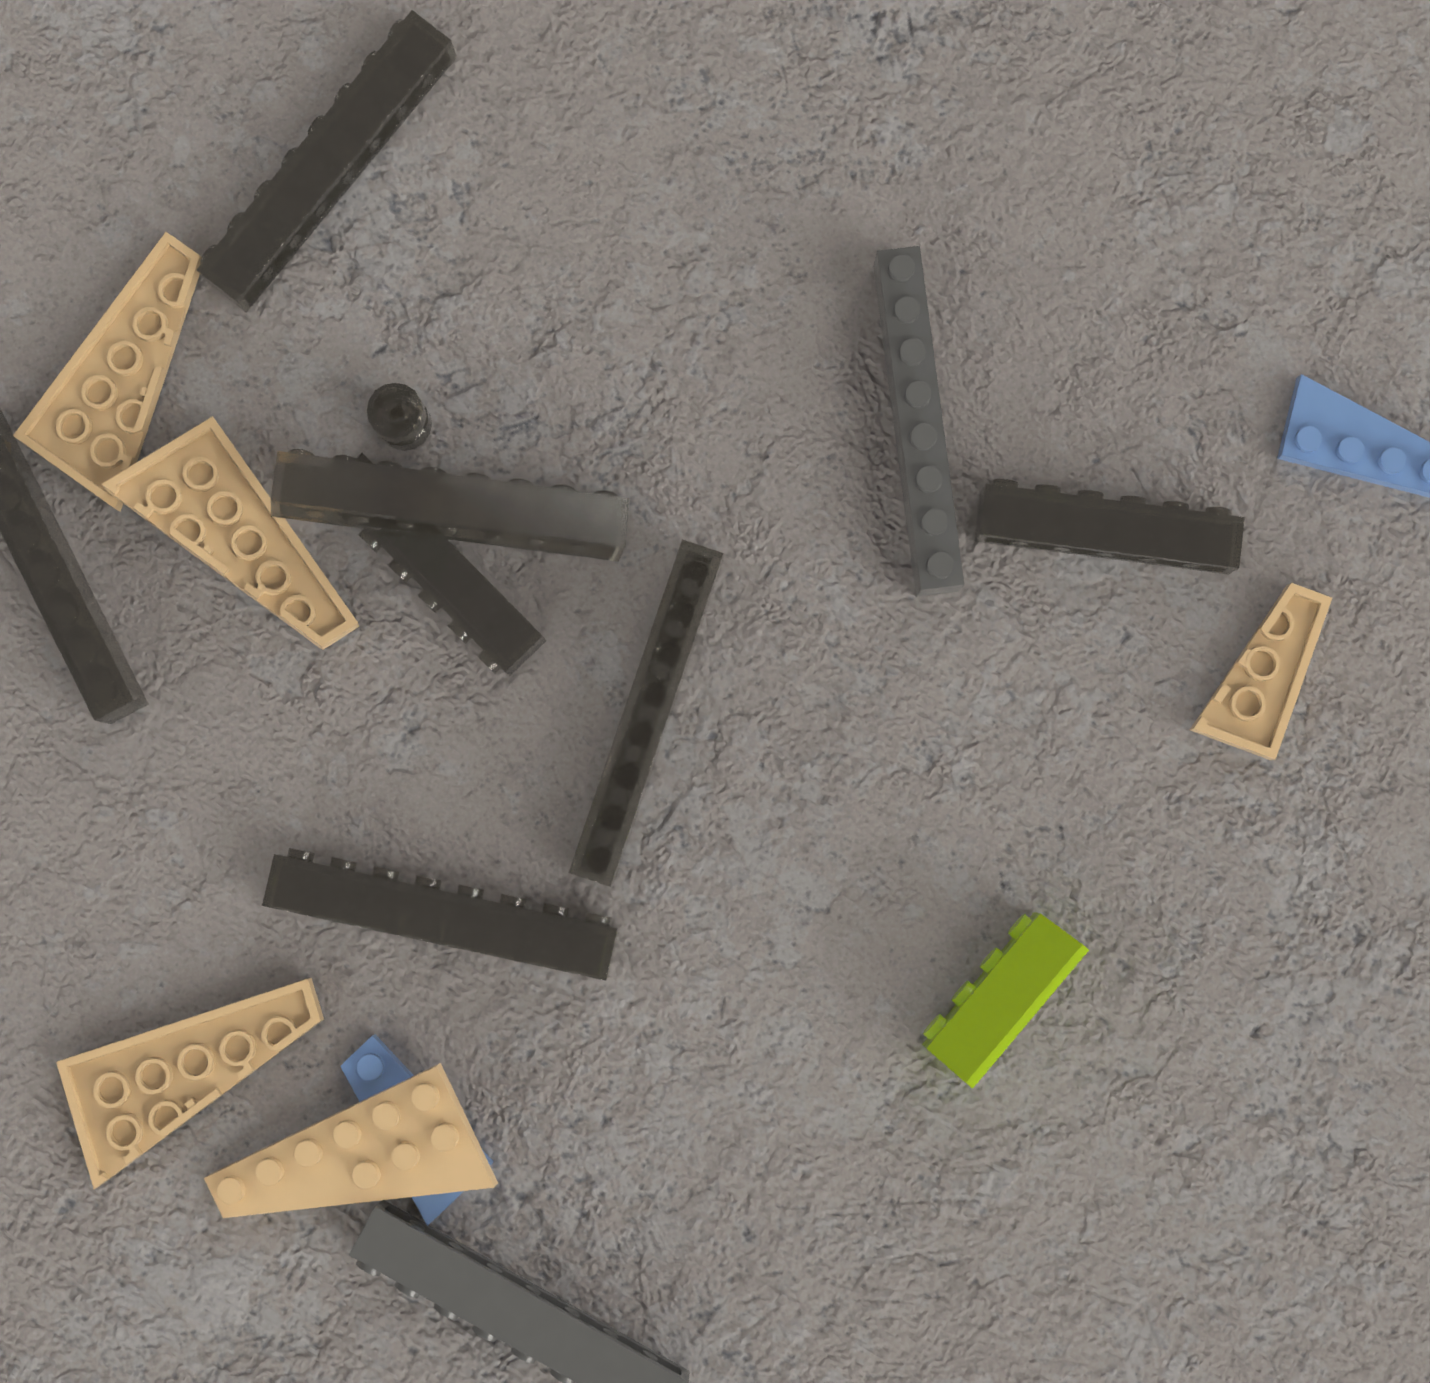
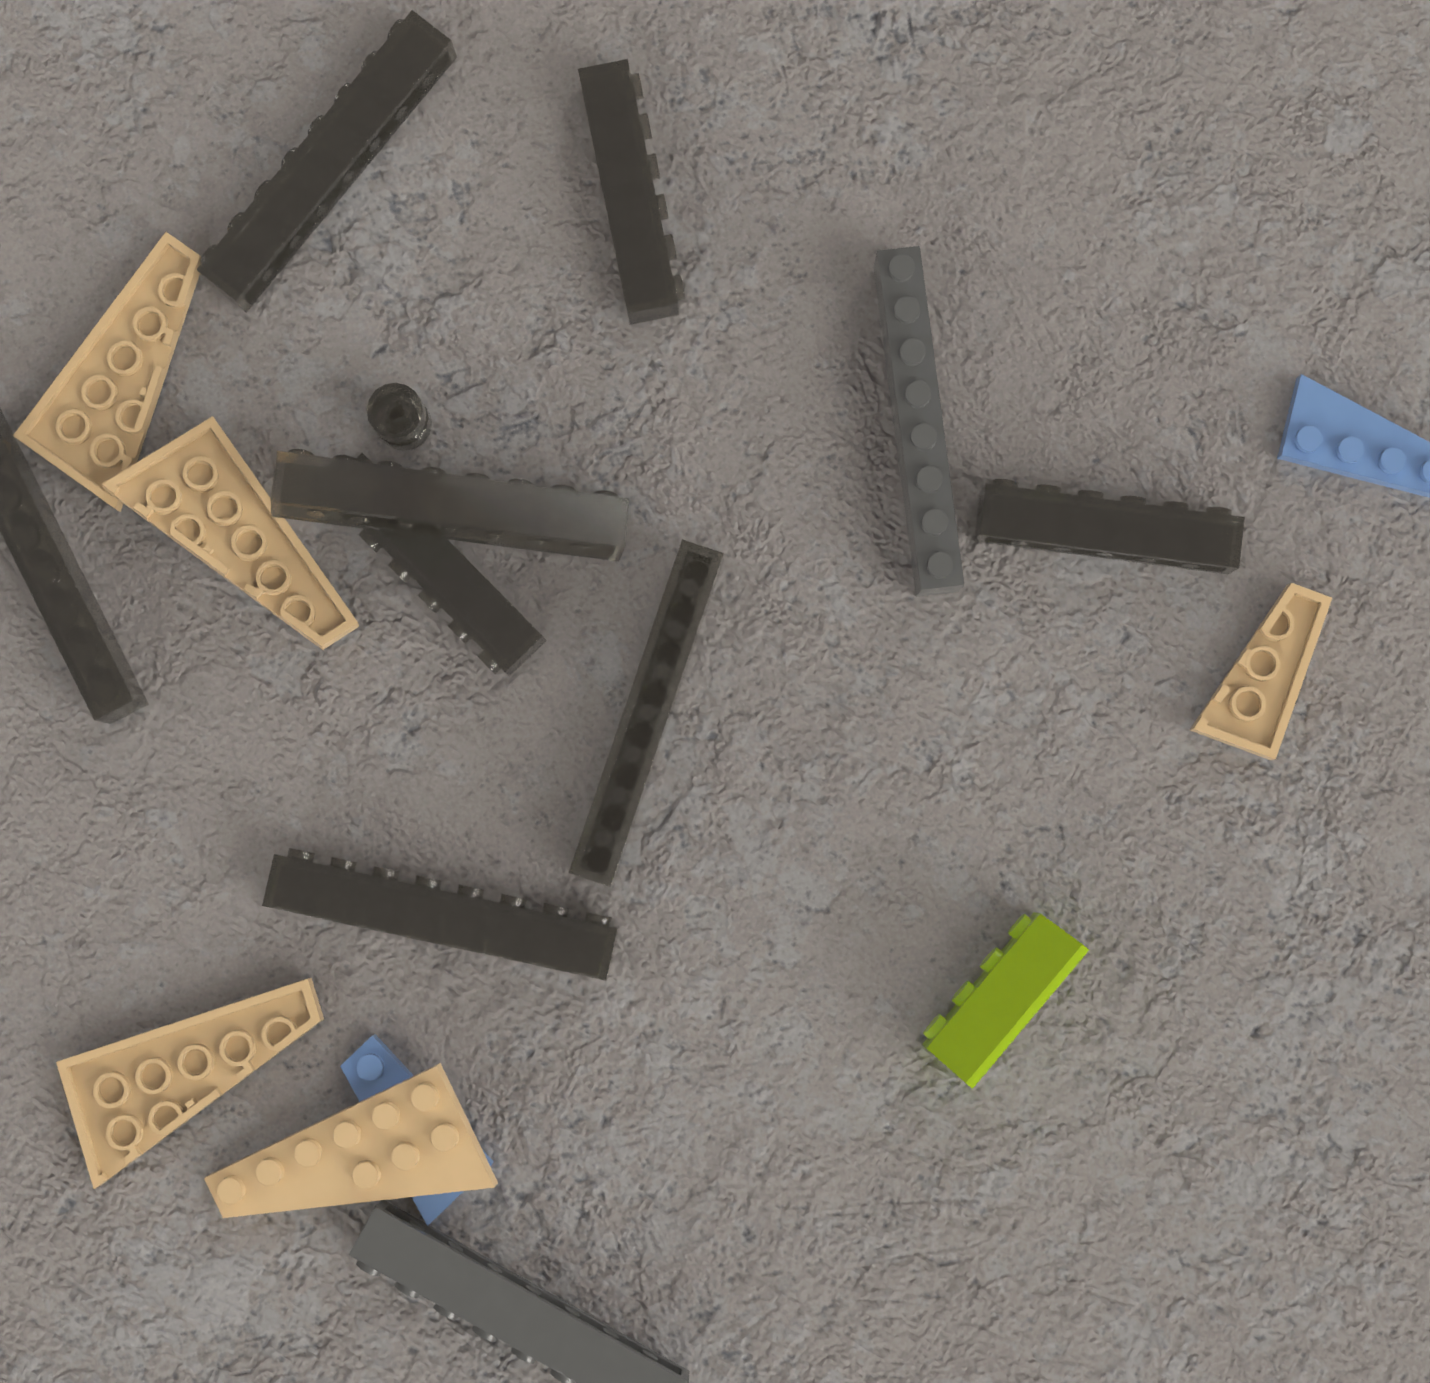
none -> clear smoke brick [578,59,685,325]

